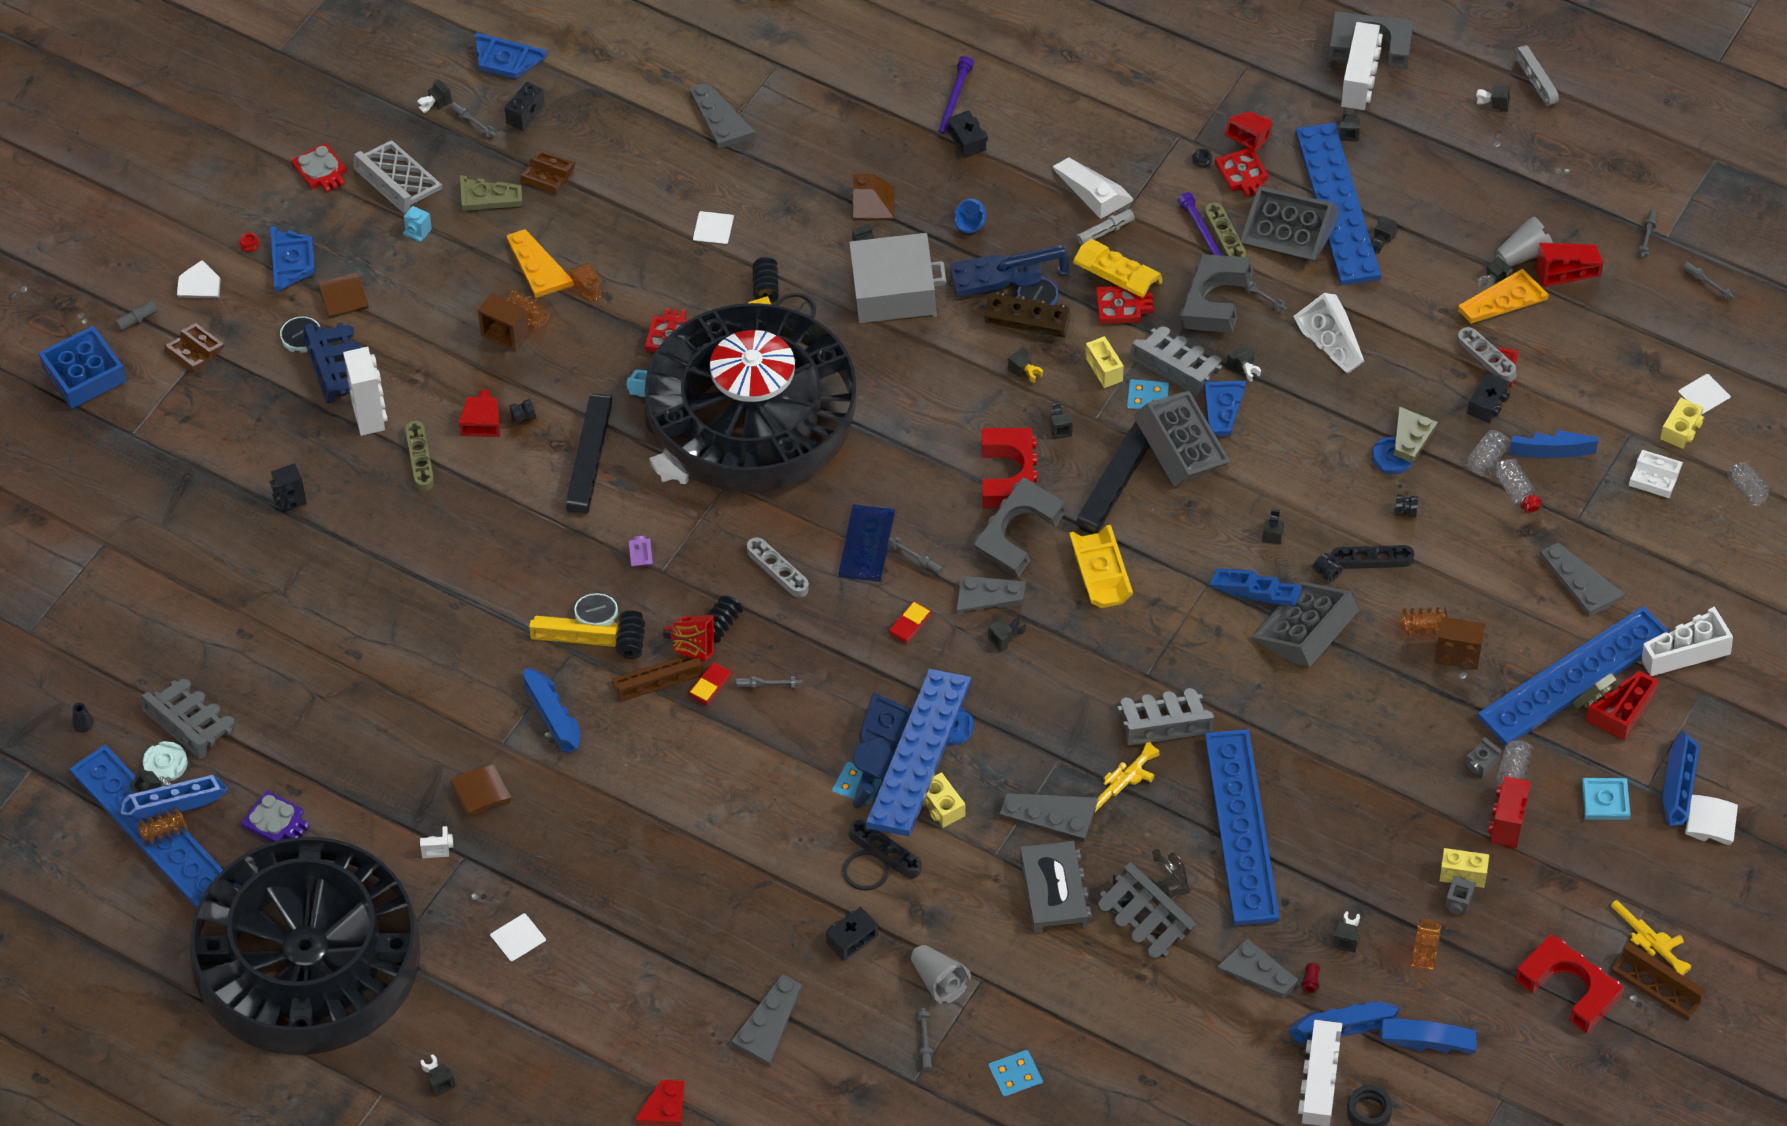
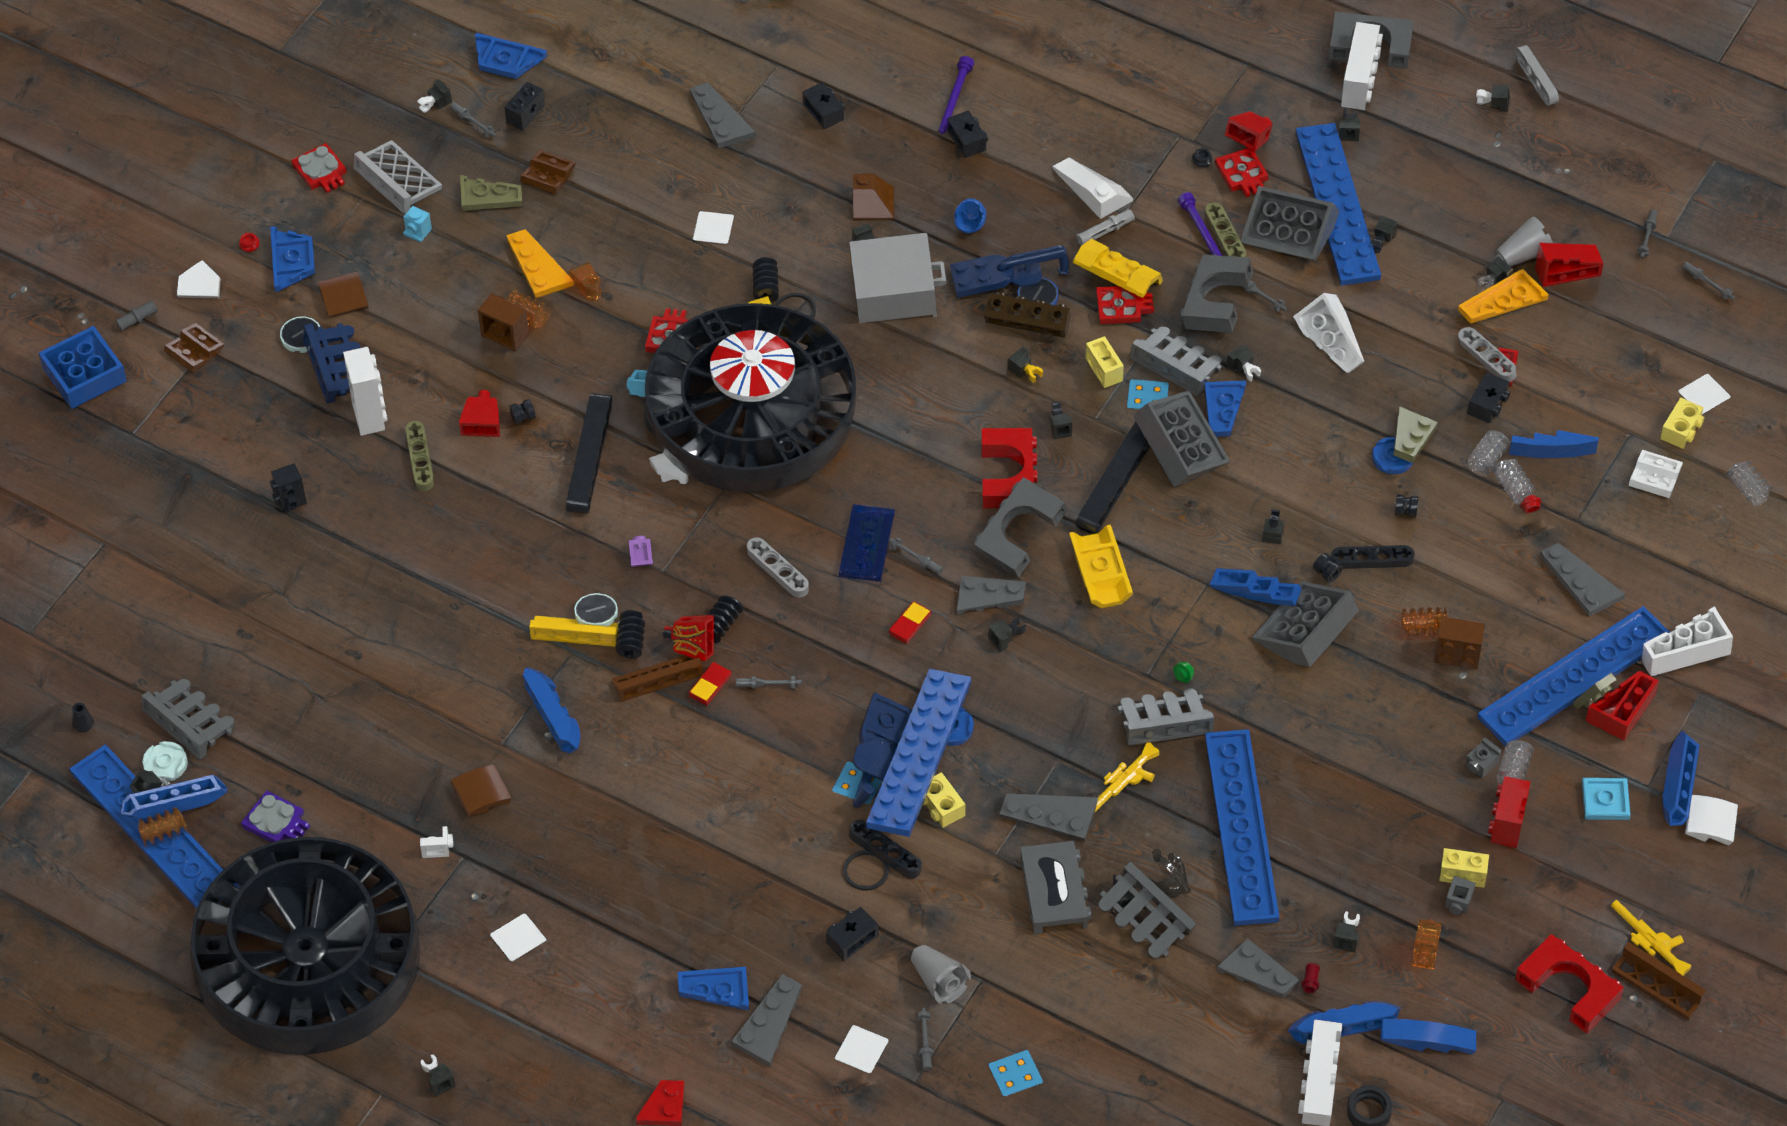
none -> blue wing [678,967,749,1011]
none -> black brick [802,82,845,130]
none -> white sticker [835,1025,888,1073]
none -> green plate [1173,662,1194,683]

